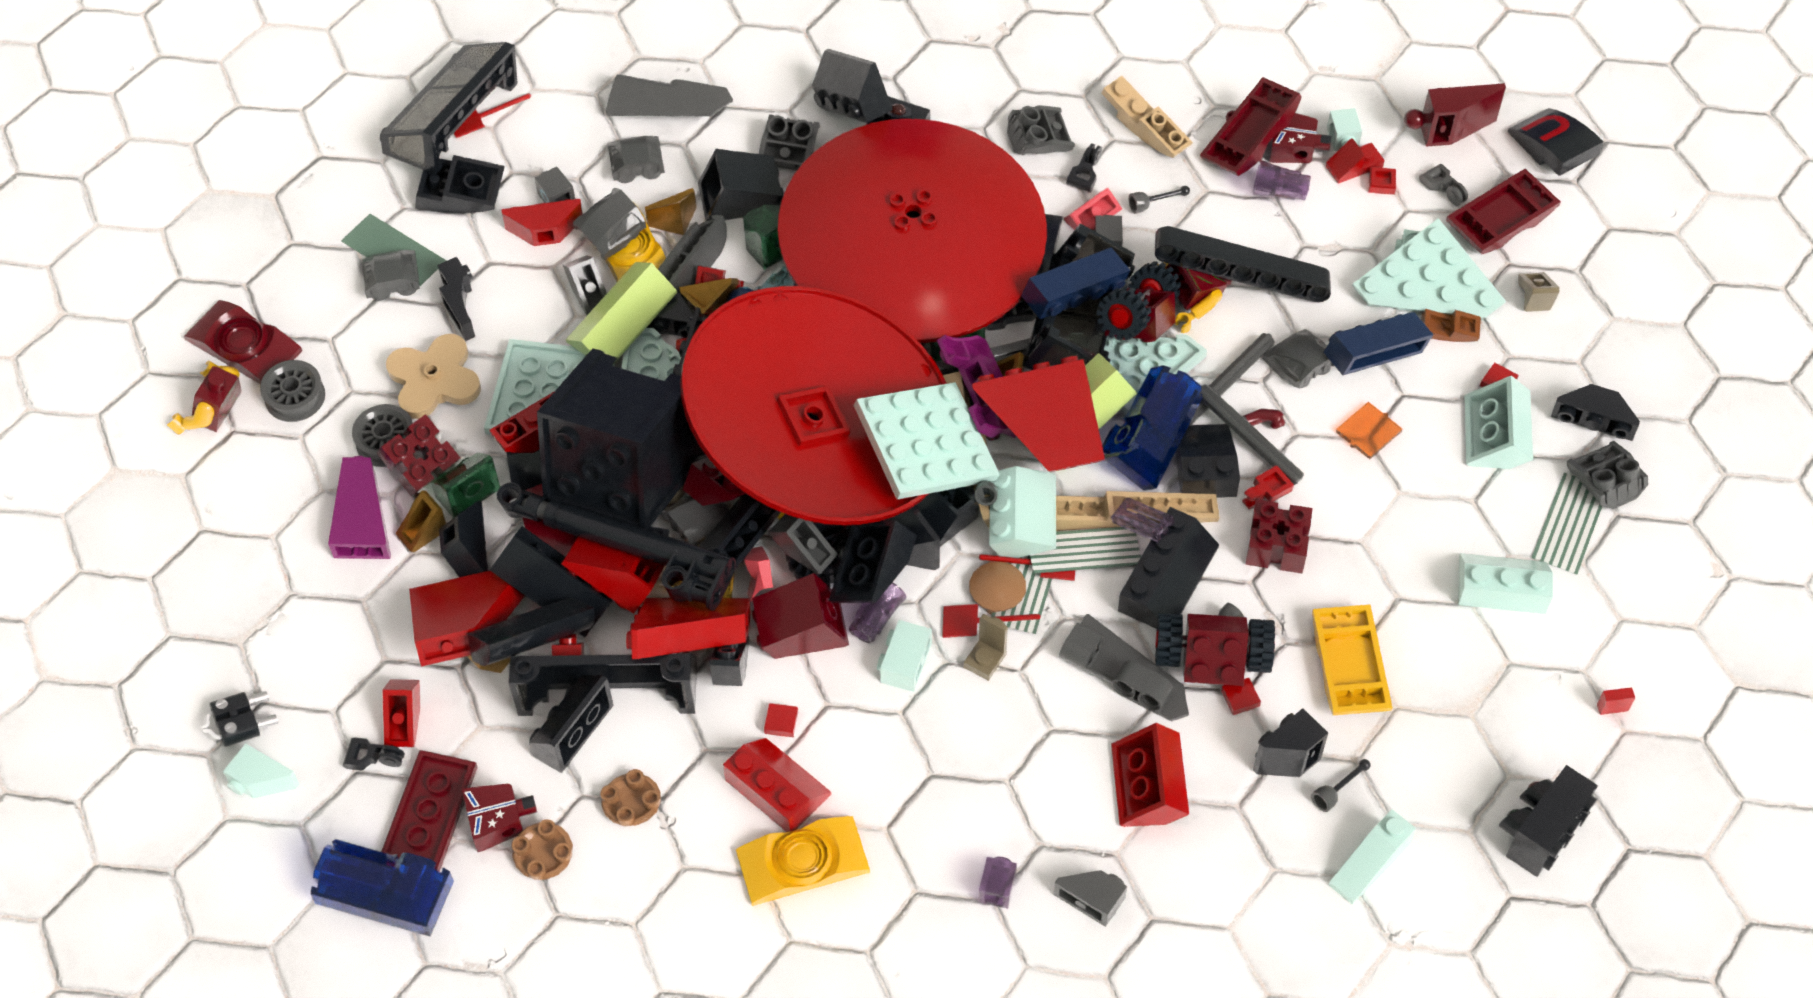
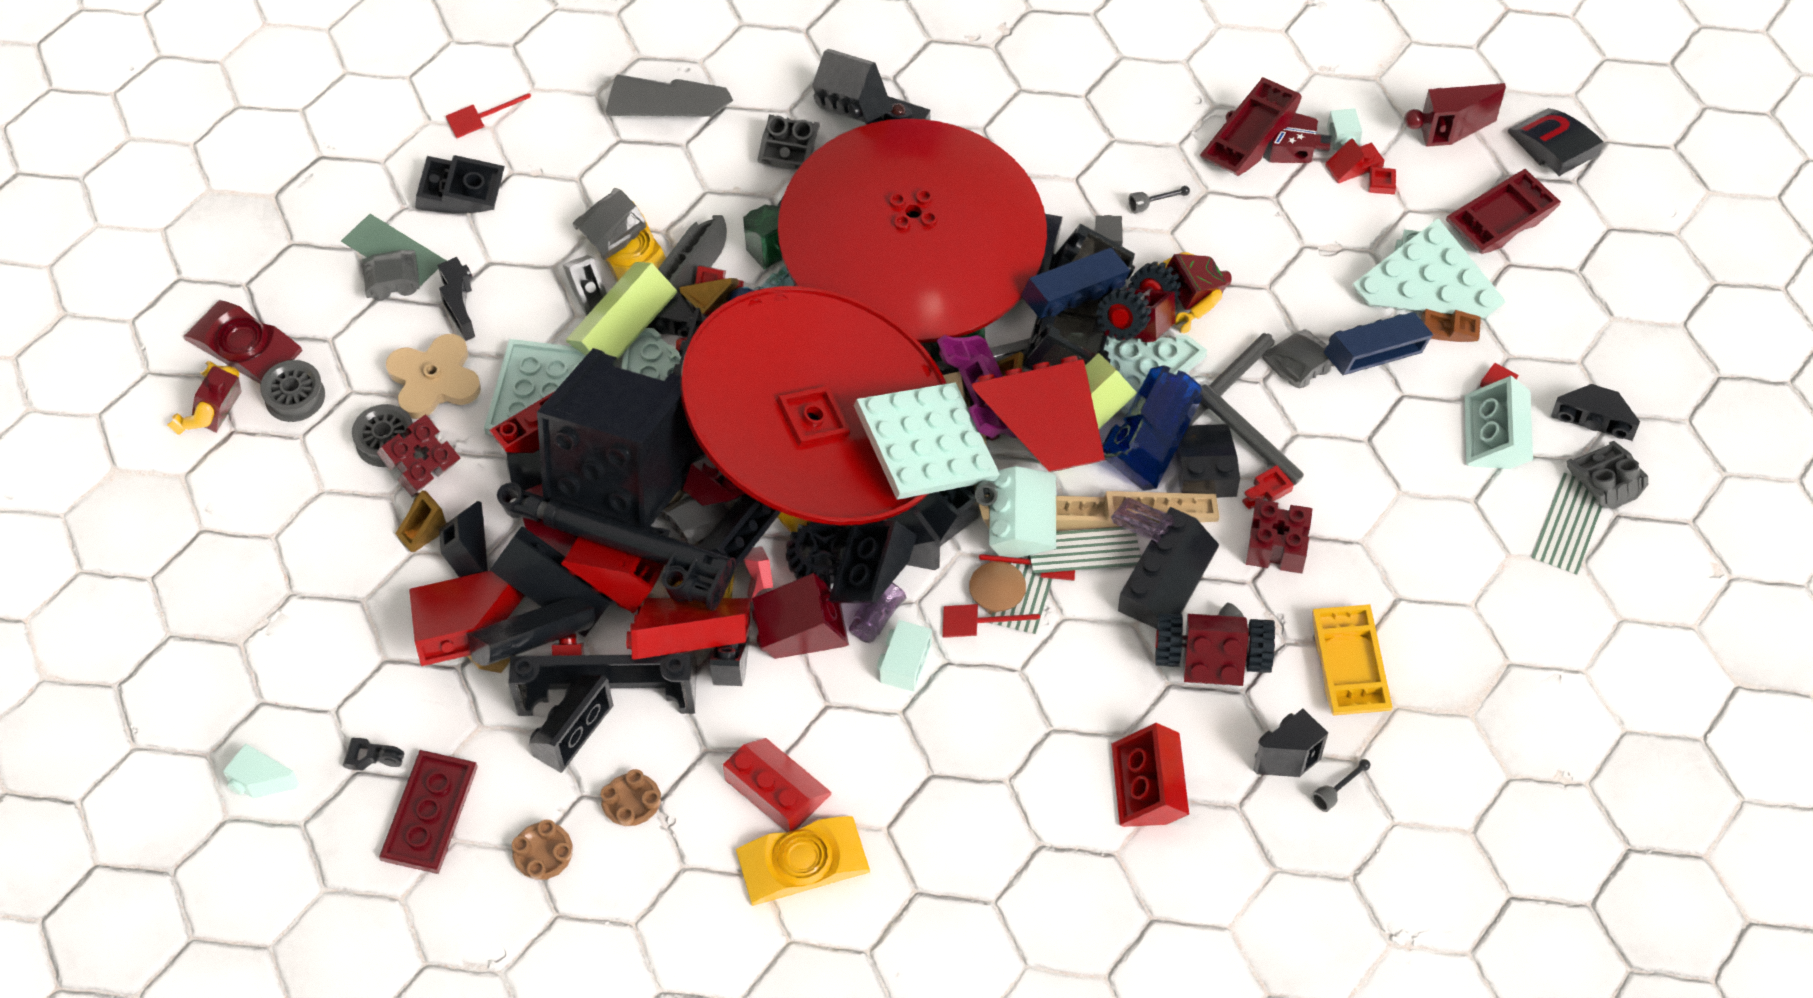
black piece [201,691,279,747] -> none
clear blue brick [310,839,454,937] -> none
magenta slope [328,456,391,559] -> none
black windscreen [379,42,518,175] -> none
red slope [382,679,421,747] -> none
clear green slope [431,452,500,518] -> none
dark red torso [462,783,538,852] -> none
red slope [501,198,583,246] -> none
dark grey brick [534,166,575,203] -> none
dark grey slope [608,136,665,183] -> none
pearl gold slope [645,188,697,235] -> none
black slope [698,148,784,221] -> none
red tile [764,703,799,738] -> none
dark grey slope [768,514,838,575] -> none
dark tan bracket [964,614,1008,681] -> none
clear purple brick [978,856,1017,909] -> none
black piece [986,301,1037,331] -> none
dark grey slope [1007,105,1075,155] -> none
dark grey slope [1054,870,1127,927] -> none
dark grey panel [1059,614,1189,721] -> none
coral slope [1063,187,1122,234] -> none
black piece [1066,143,1102,192] -> none
tan slope [1101,75,1193,158] -> none
black beam [1154,226,1331,303] -> none
red tile [1221,677,1261,715] -> none
dark red arm [1243,408,1286,429] -> none
clear purple plant [1252,159,1311,200] -> none
light aqua slope [1329,809,1416,905] -> none
clear orange piece [1336,401,1403,460] -> none
dark grey piece [1419,164,1468,205] -> none
light aqua slope [1458,553,1553,614] -> none
black piece [1499,765,1598,877] -> none
dark tan slope [1518,272,1560,312] -> none
tile [1597,687,1636,715] -> none

